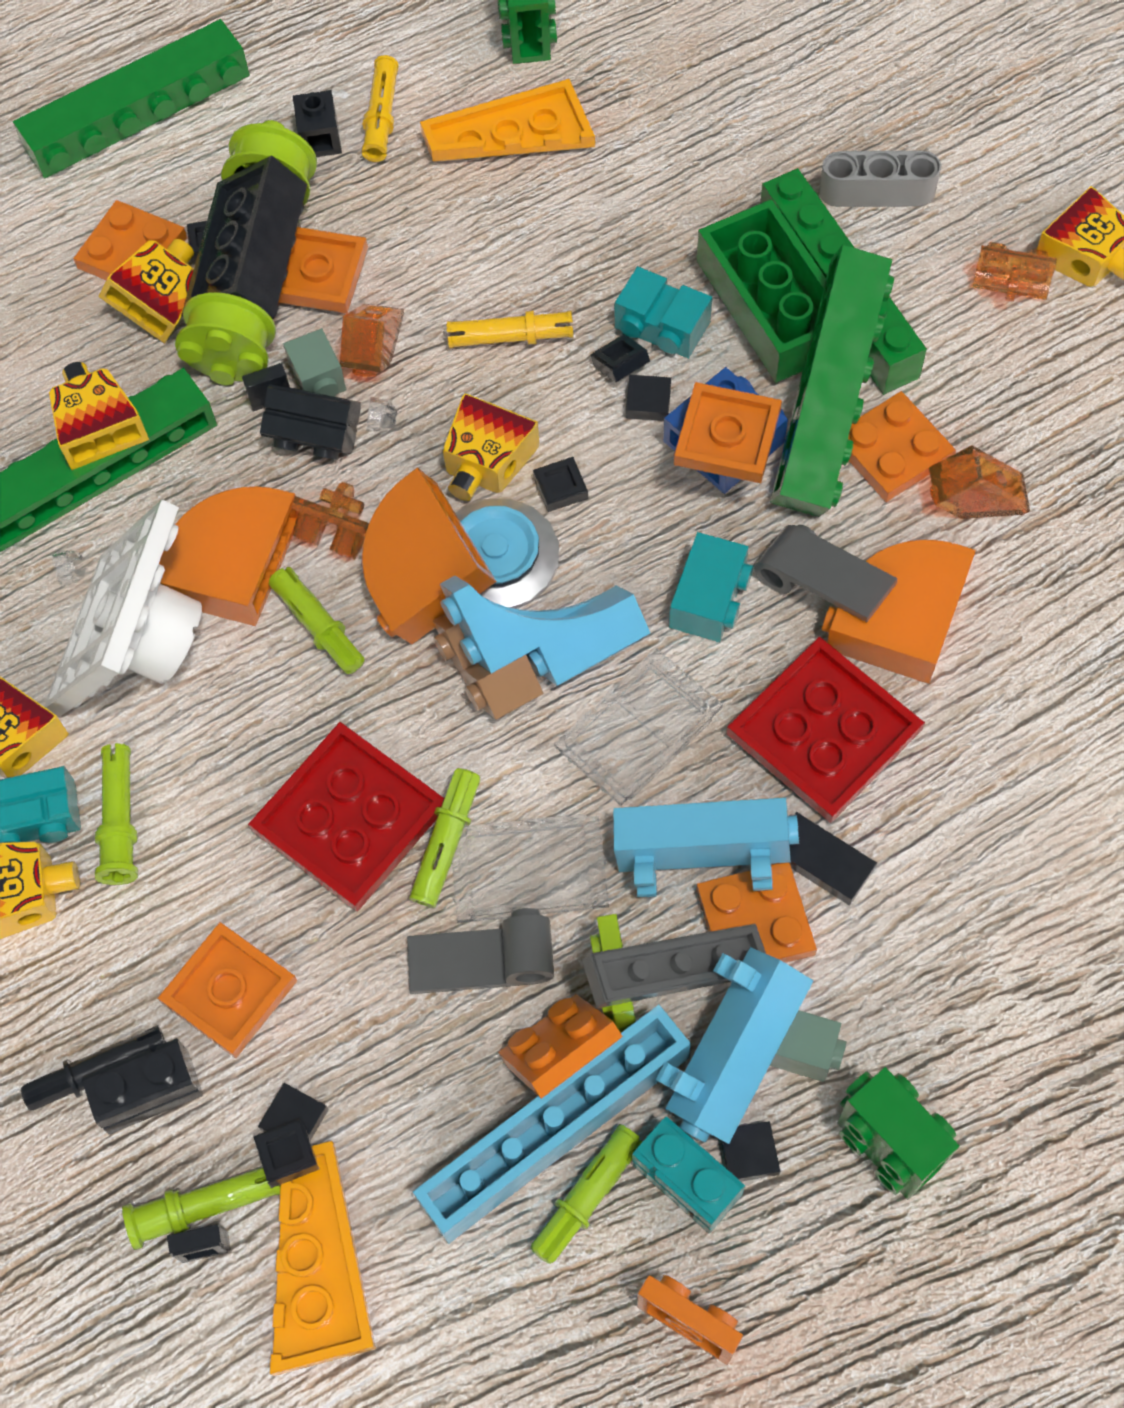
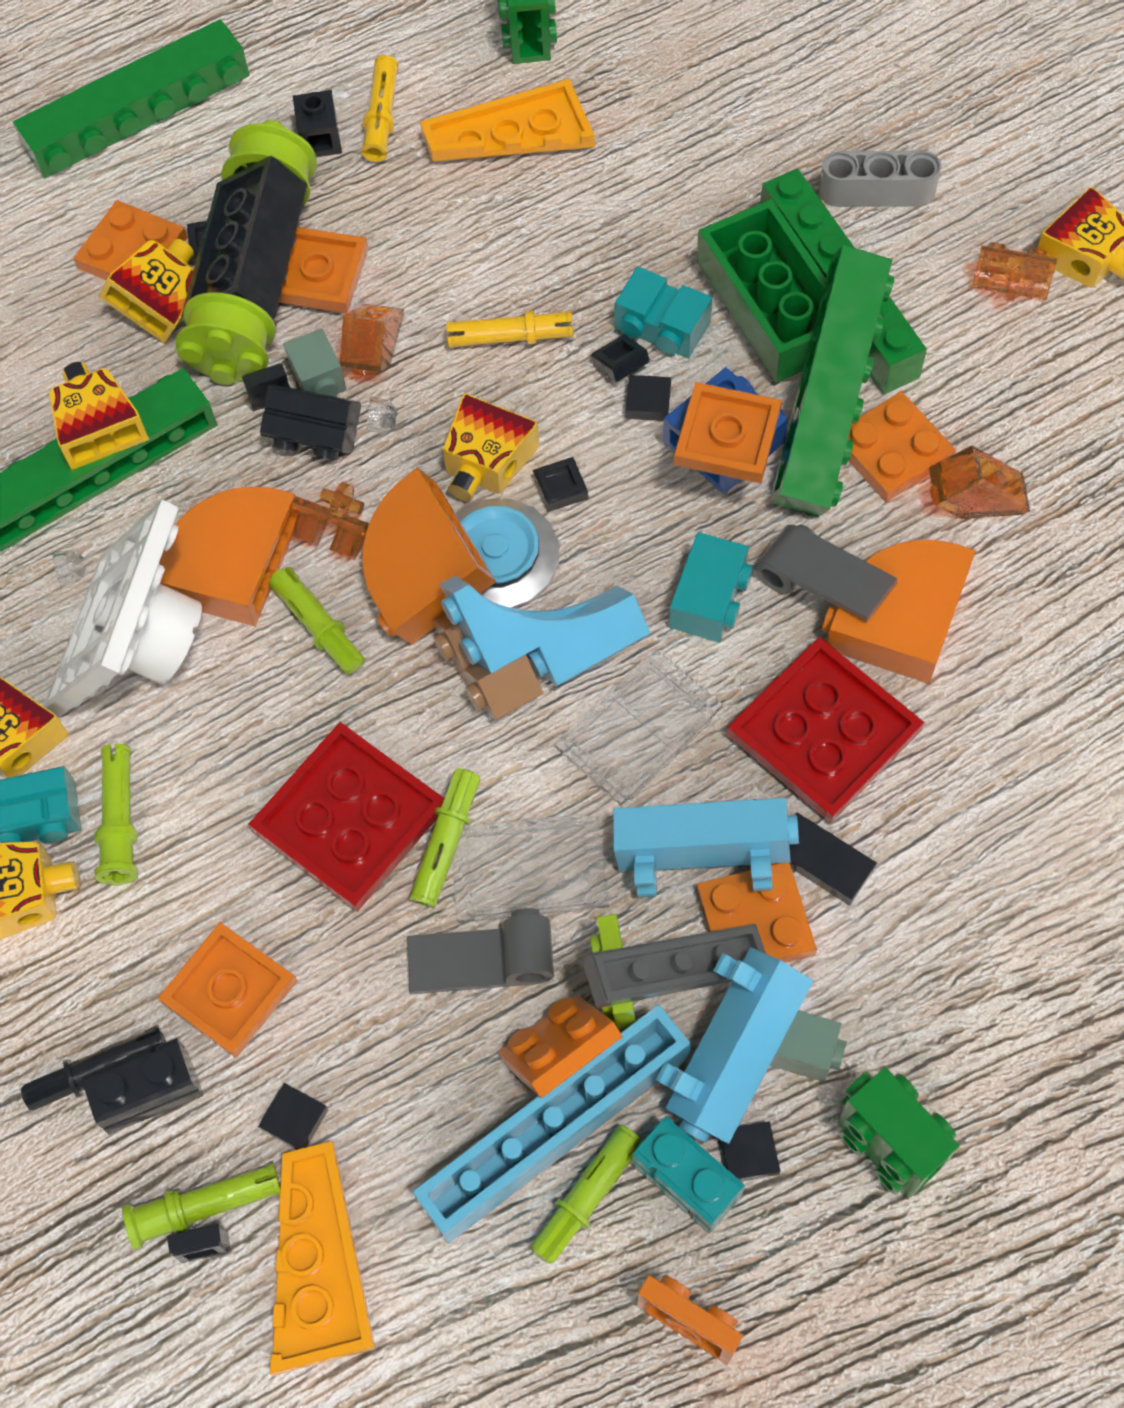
black tile [253,1118,320,1188] -> none

